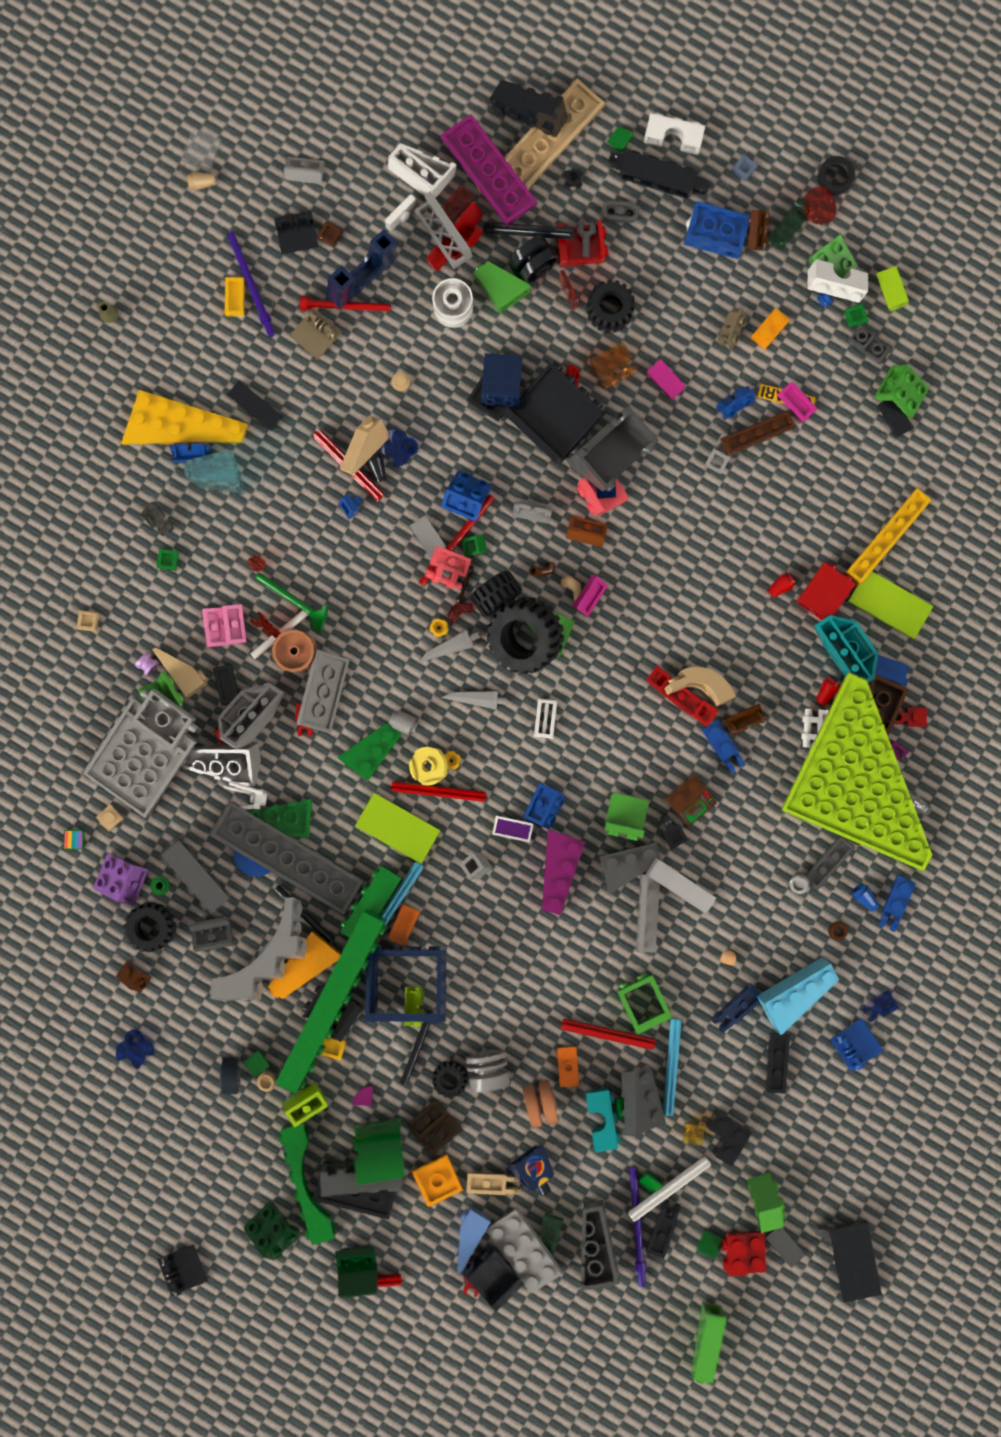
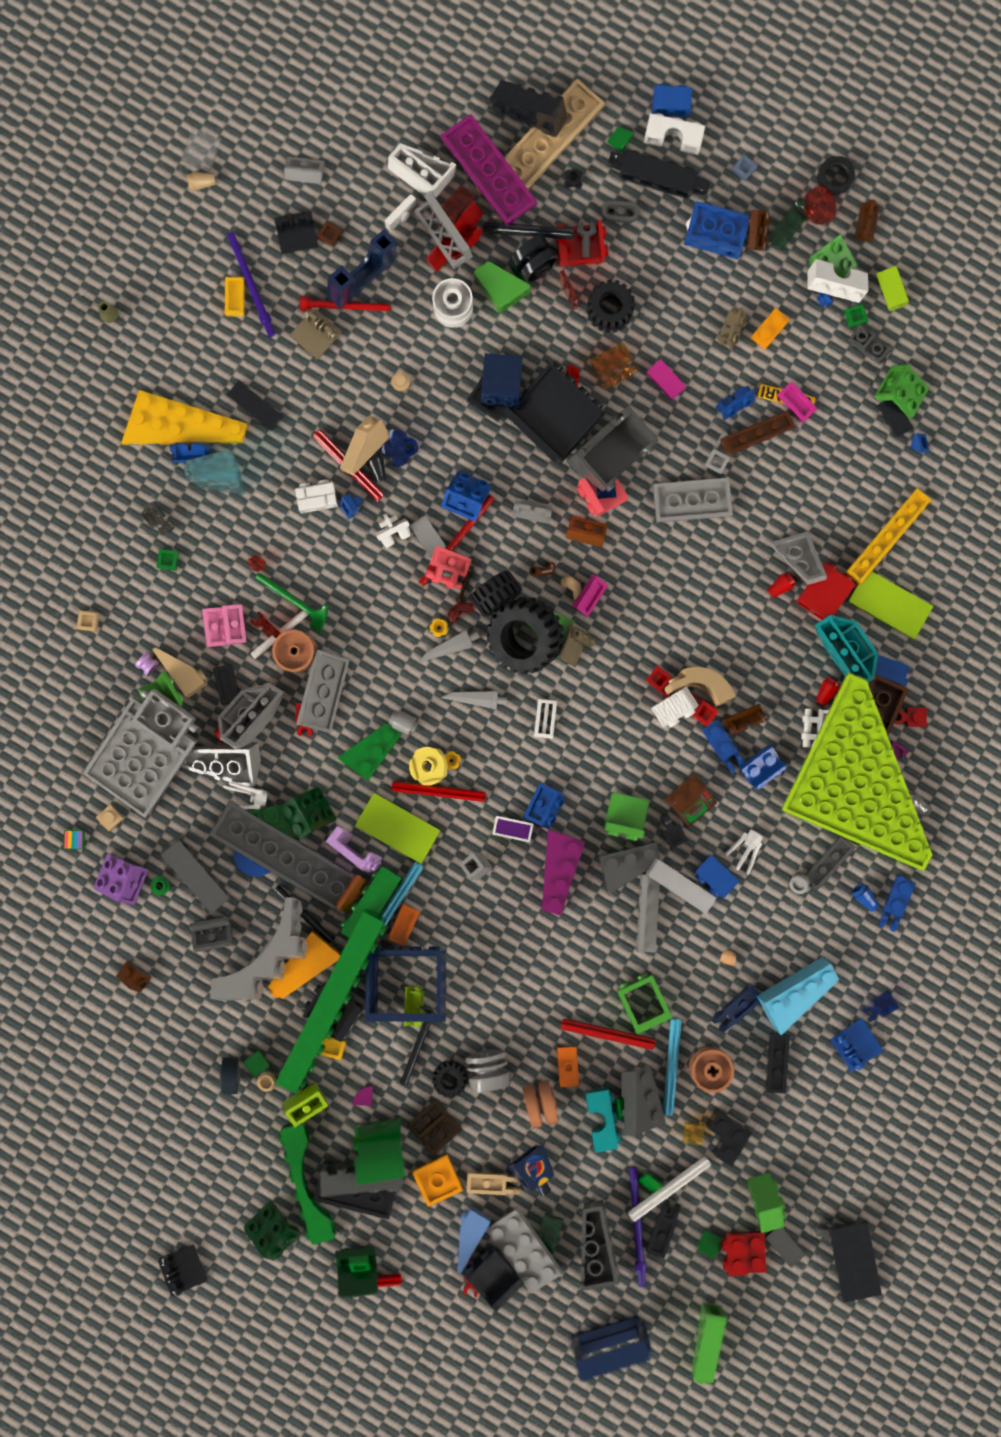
clear blue plate [116,1029,154,1068] -> none
black tyre [123,902,176,953] -> none
green slope [461,535,488,558] -> none
reddish brown plate [828,921,848,941] -> none
none -> dark green bracket [280,787,336,840]
none -> white brick [295,480,338,514]
none -> lavender panel [326,826,382,873]
none -> dark orange slope [335,874,368,913]
none -> green tile [349,1255,371,1272]
none -> white hips [375,514,411,548]
none -> dark tan hinge [559,622,596,668]
none -> dark blue window [571,1315,653,1382]
none -> white brick [651,686,698,728]
none -> blue brick [652,84,692,117]
none -> light grey plate [653,478,733,523]
none -> nougat wheel [688,1046,734,1093]
none -> blue brick [694,854,740,898]
none -> white plant [725,830,763,875]
none -> blue bracket [739,744,787,790]
none -> light grey wing [771,531,827,585]
none -> reddish brown hinge [854,200,880,242]
none -> blue slope [910,433,929,453]

